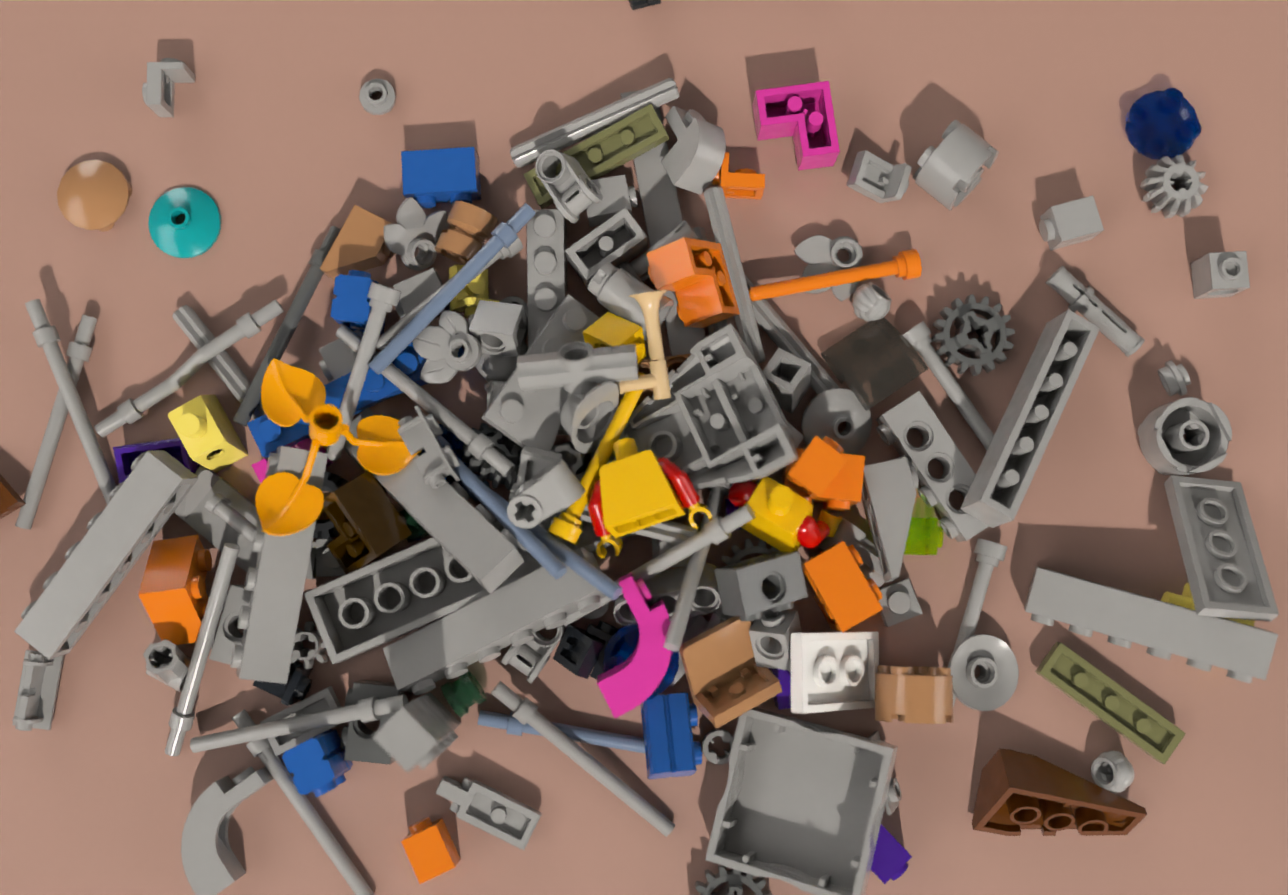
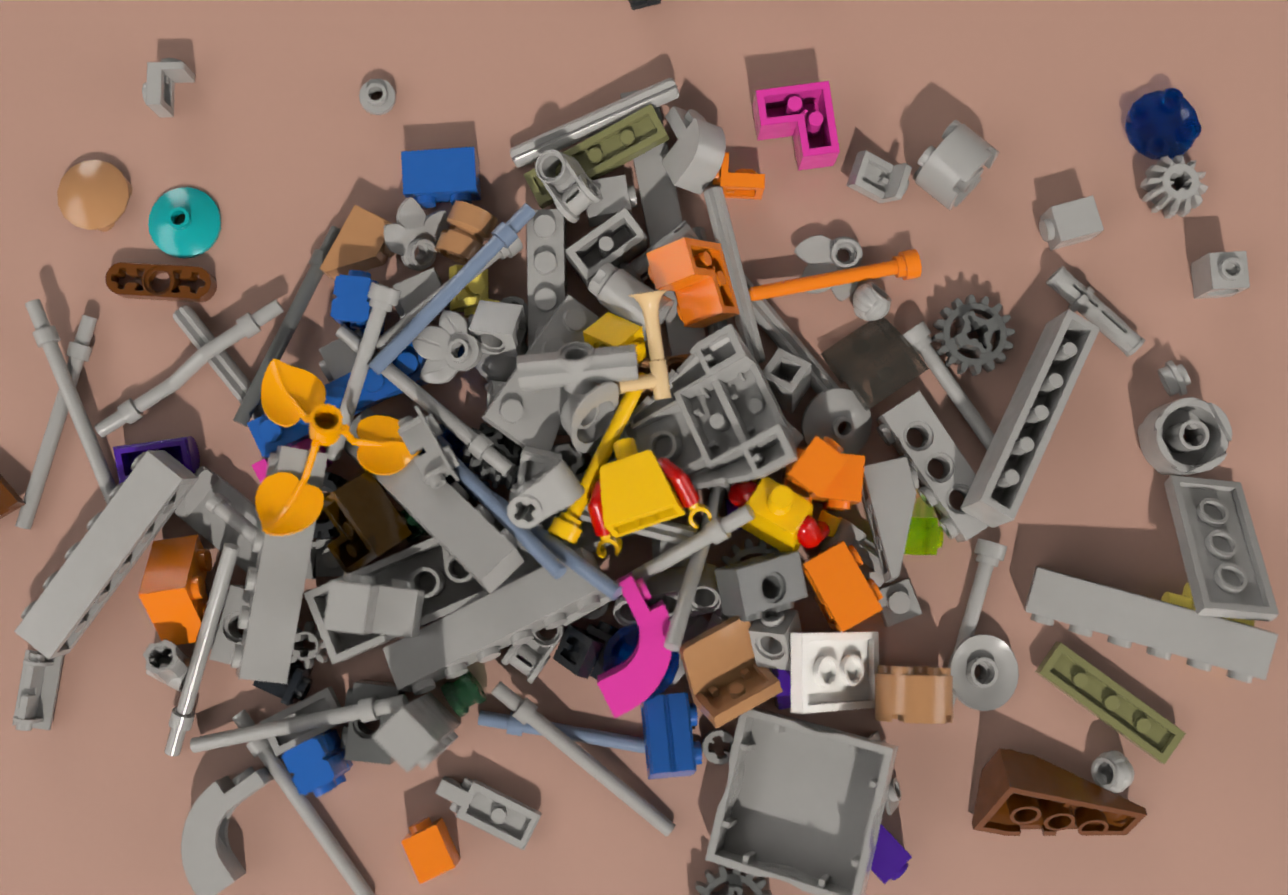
light yellow torso [168,395,248,473] -> none
none -> reddish brown beam [105,262,217,302]
none -> light grey brick [323,573,425,638]

